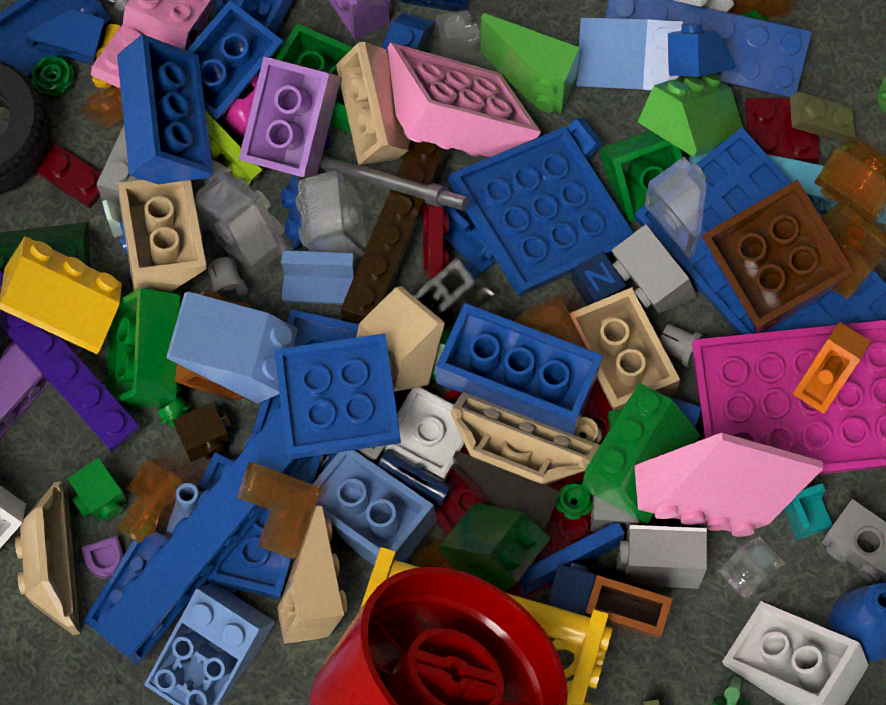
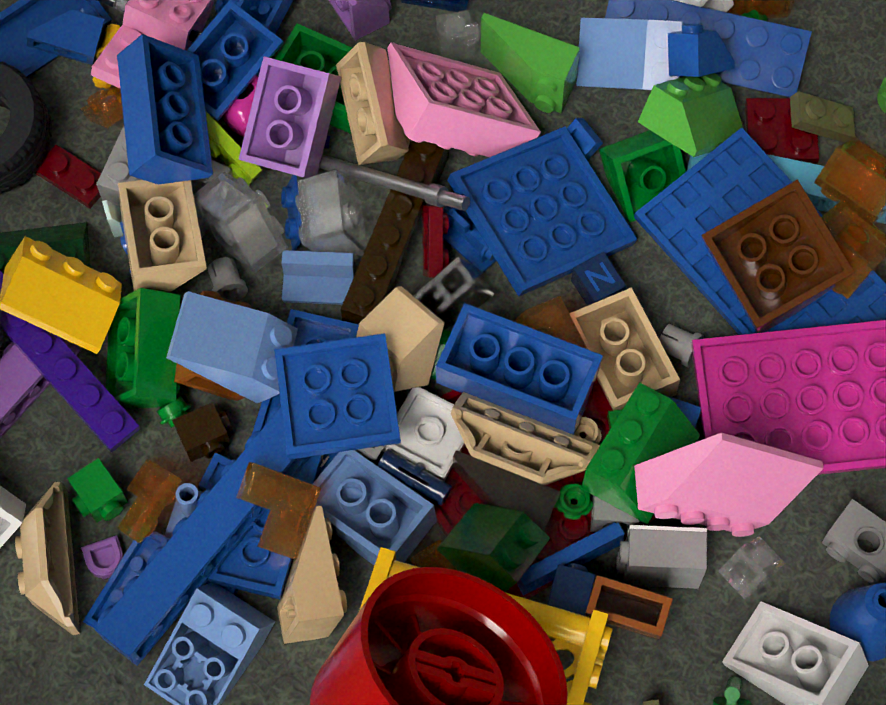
green plate [31,56,74,96] -> none
blue slope [381,12,435,60] -> none
light grey slope [611,224,697,314] -> none
clear slope [645,157,707,259] -> none
teal panel [784,483,833,540] -> none
orange slope [793,322,871,414] -> none

